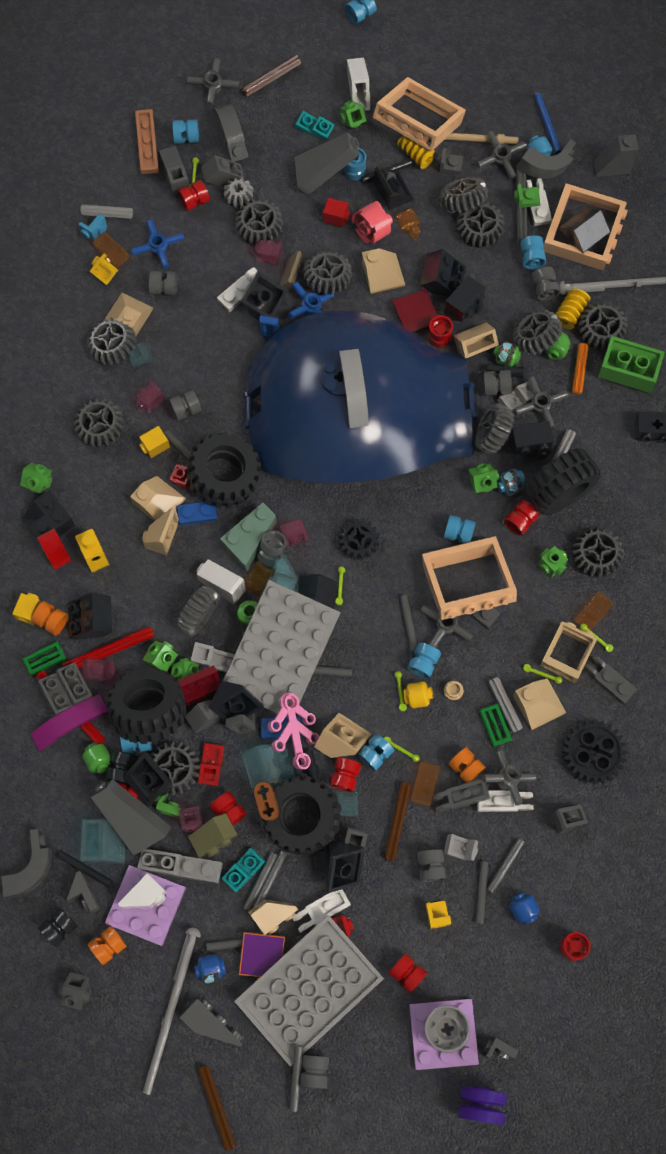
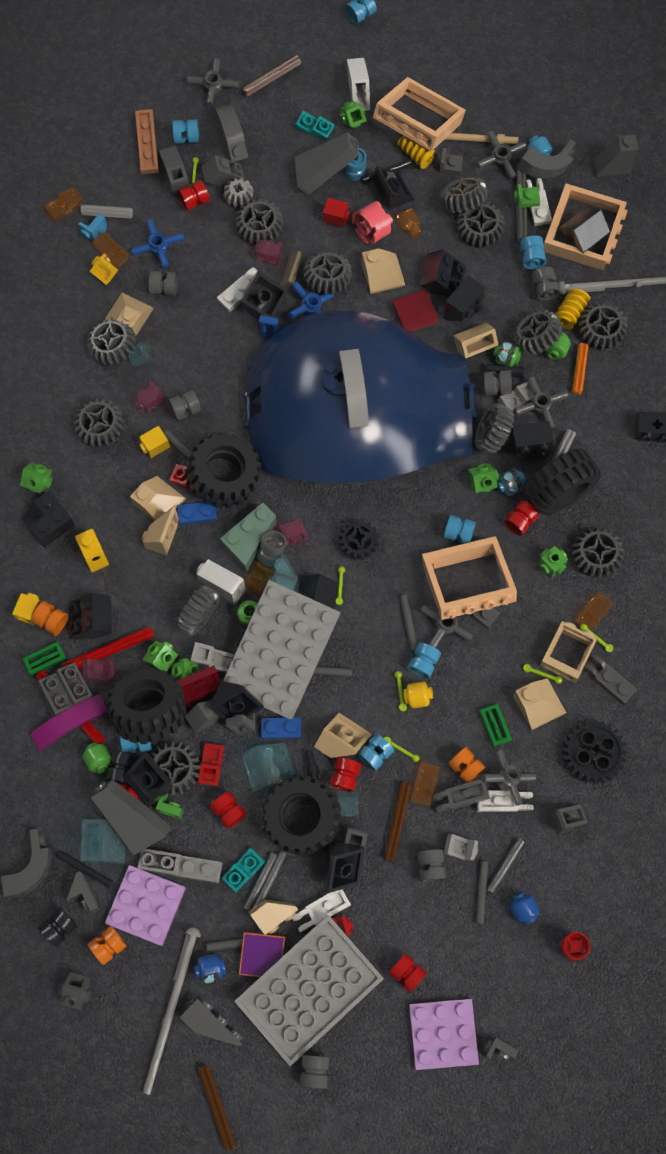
red slope [37,529,72,570] -> none
white slope [118,873,167,909] -> none
clear pink brick [179,806,205,833] -> none
olive brick [188,813,237,858] -> none
dark orange beam [254,782,279,821] -> none
bright pink plant [268,693,319,770] -> none
dark grey bar [289,1045,303,1112] -> none
yellow panel [425,901,451,929] -> none
light grey wheel [425,1005,470,1053] -> none
red wheel [428,315,453,348] -> none
tan plate [444,681,464,700] -> none
dark purple wheel [457,1086,508,1125] -> none
light grey axle [489,677,522,733] -> none
blue bar [534,93,562,154] -> none
bright green slope [598,336,665,393] -> none
none -> clear orange slope [44,187,84,222]

